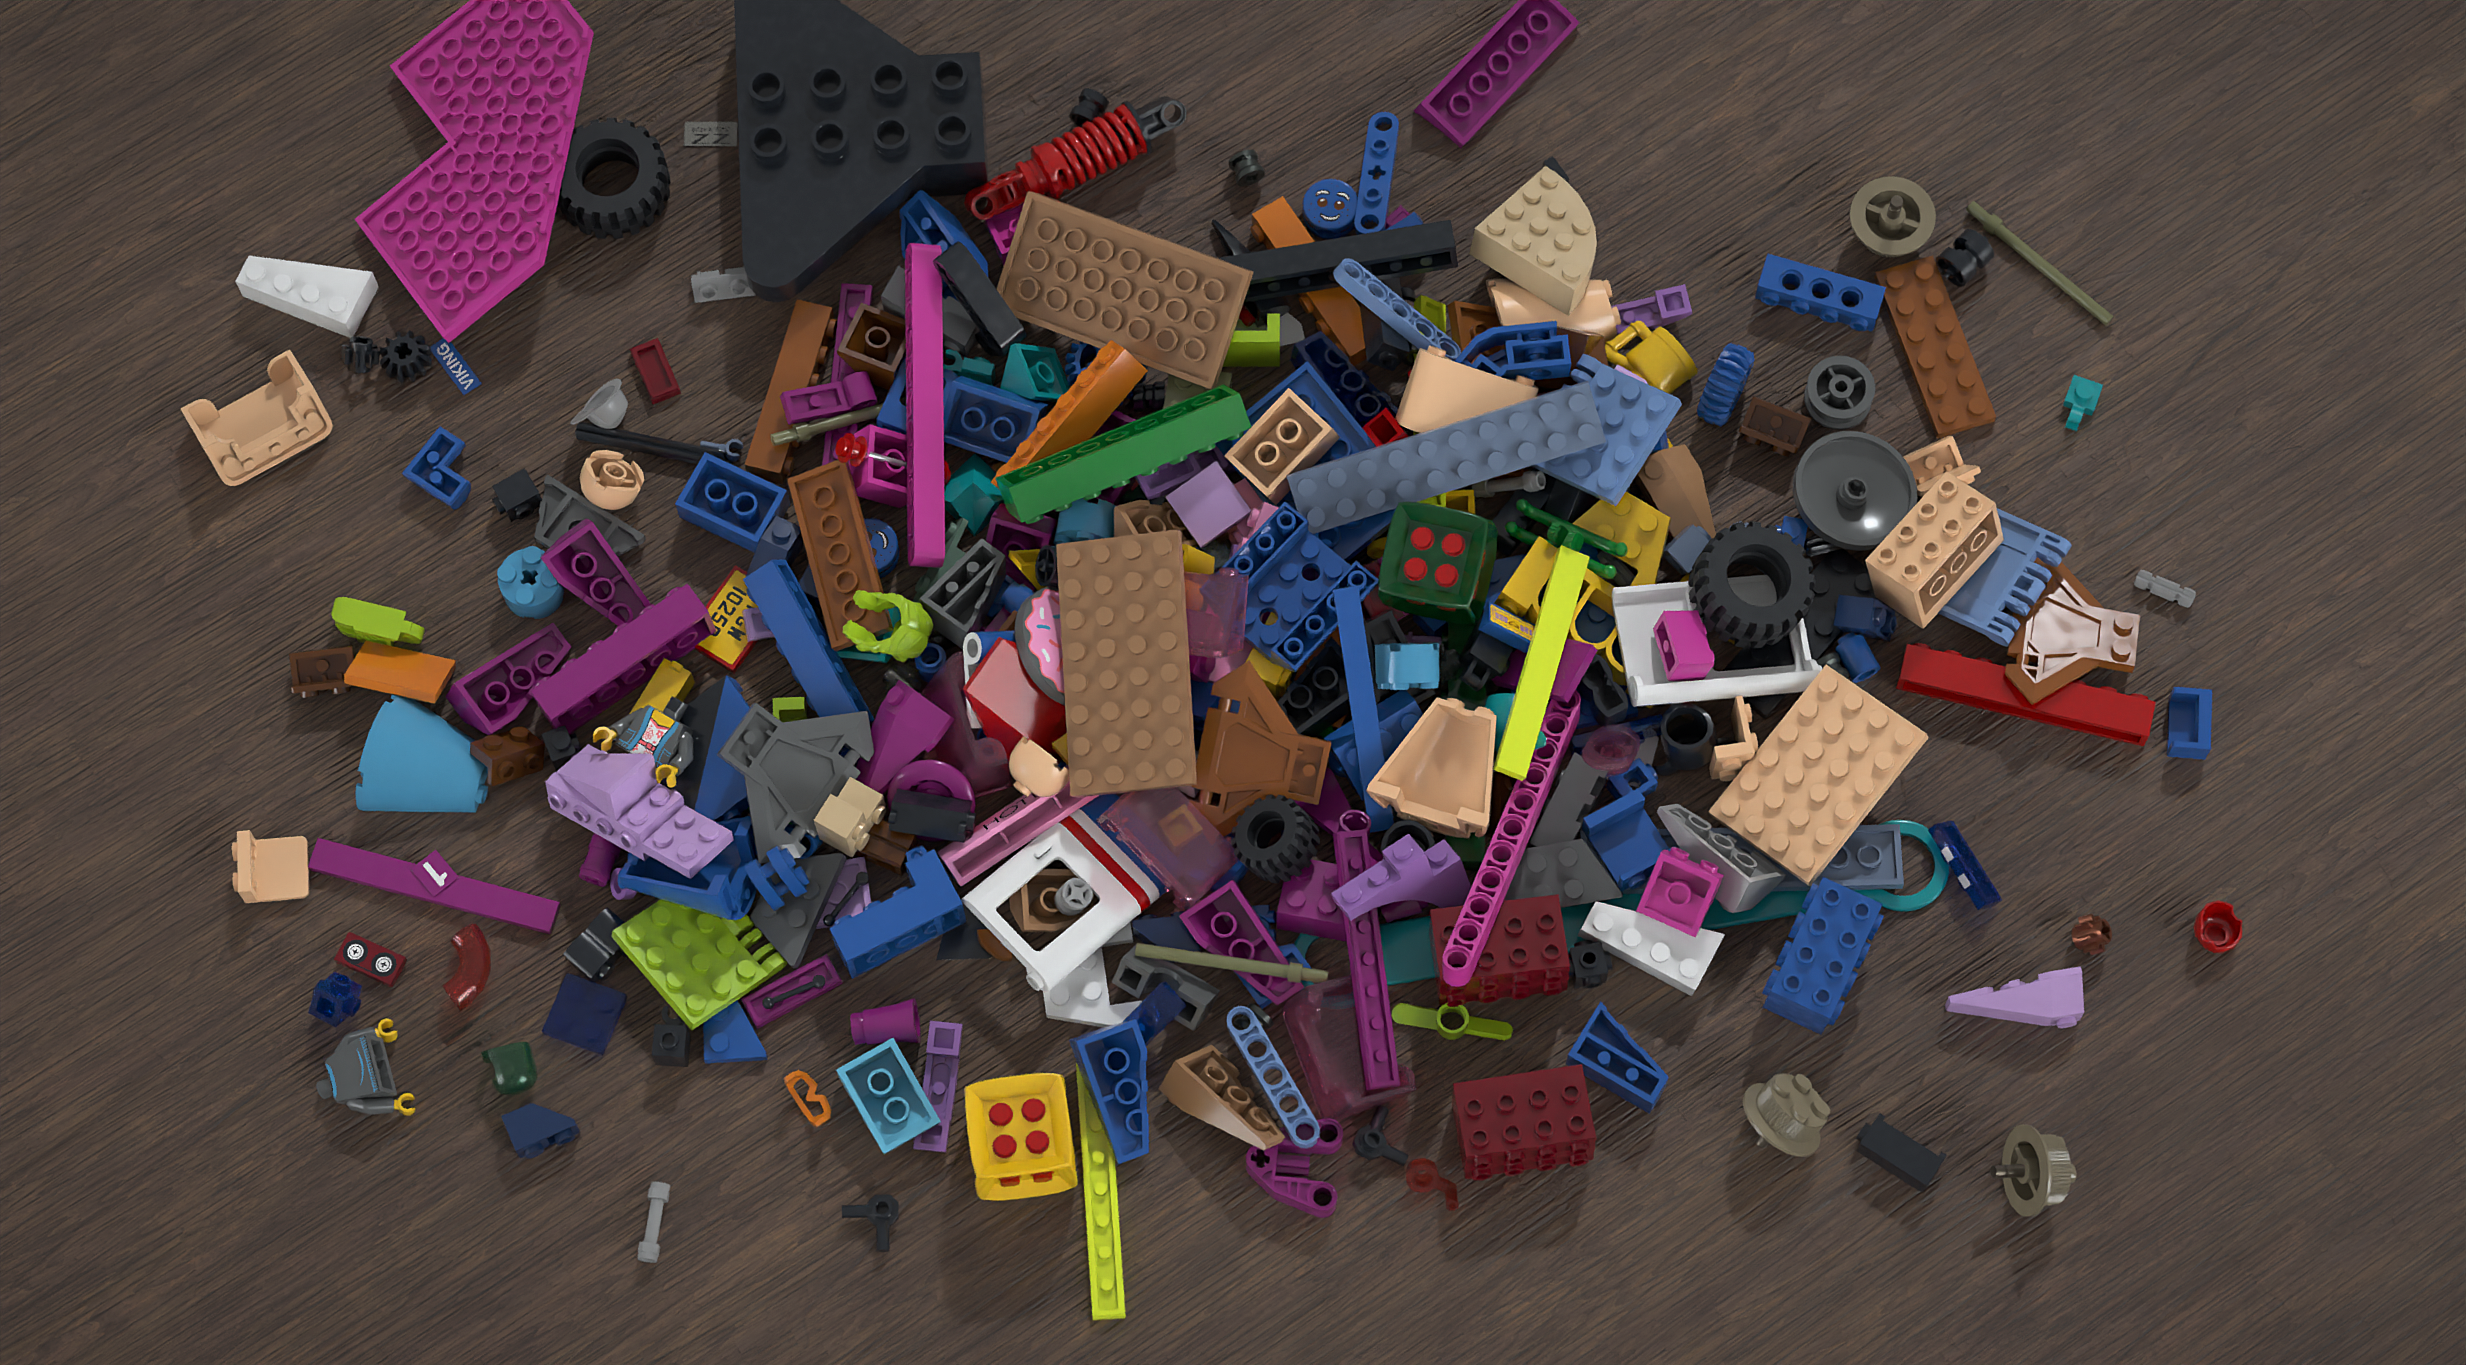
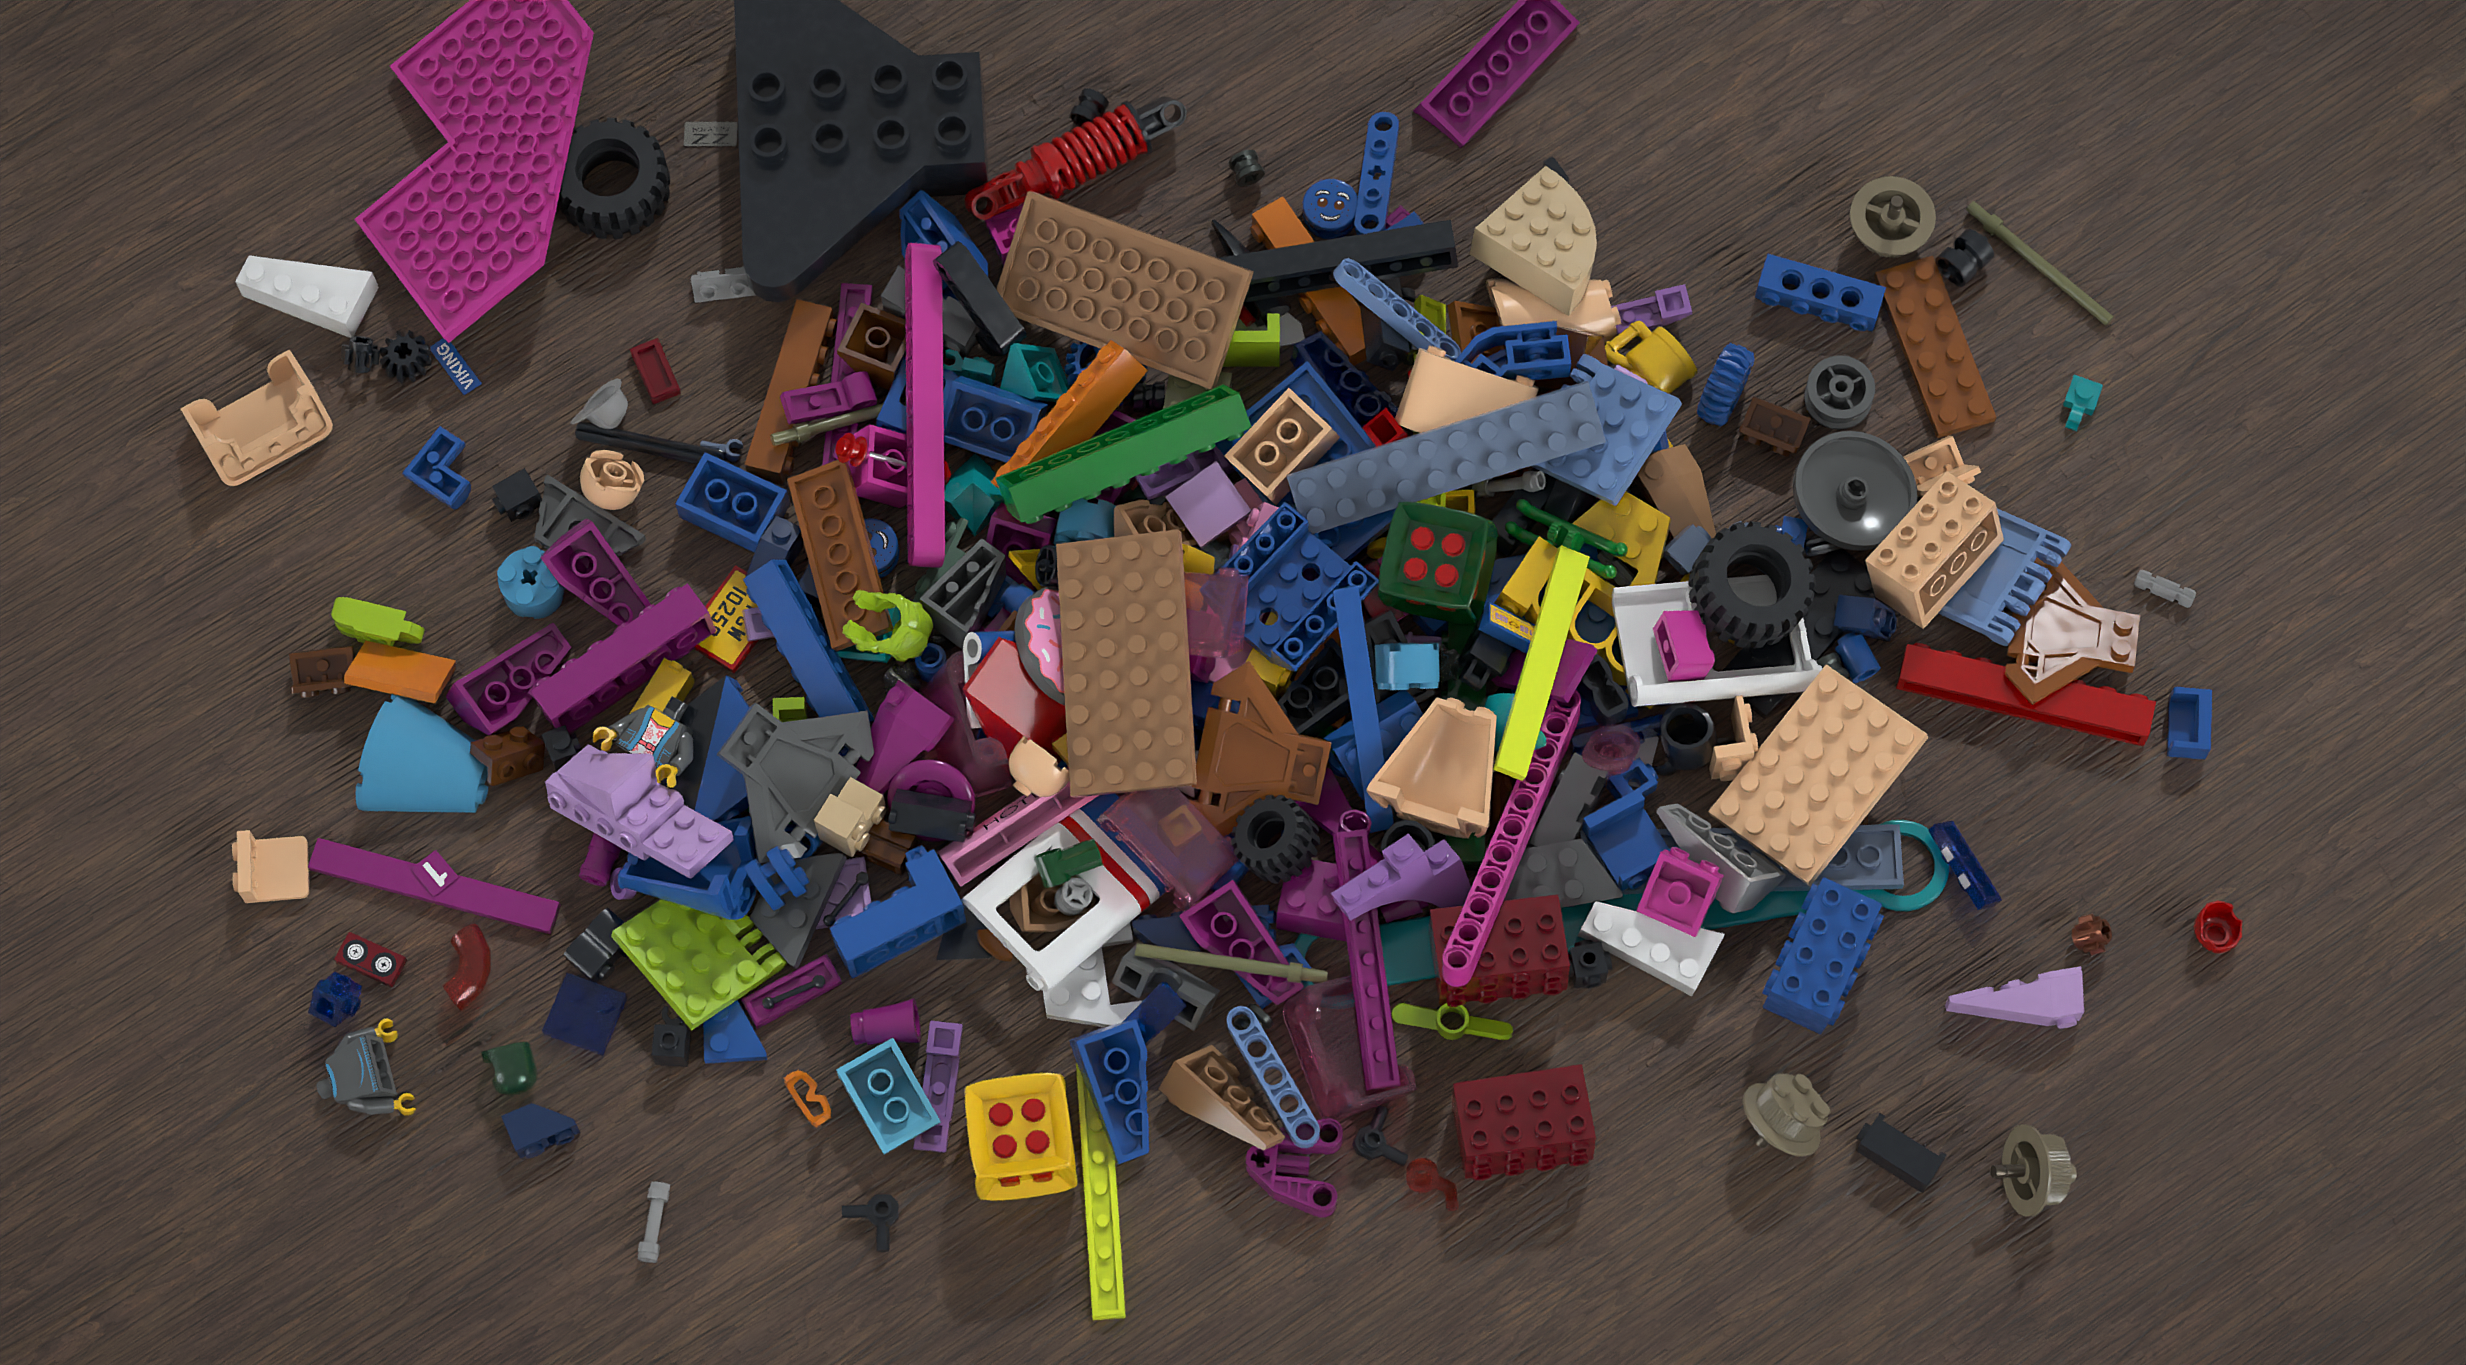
blue wedge [1566,1001,1669,1114] -> none
none -> dark green piece [1034,839,1103,888]

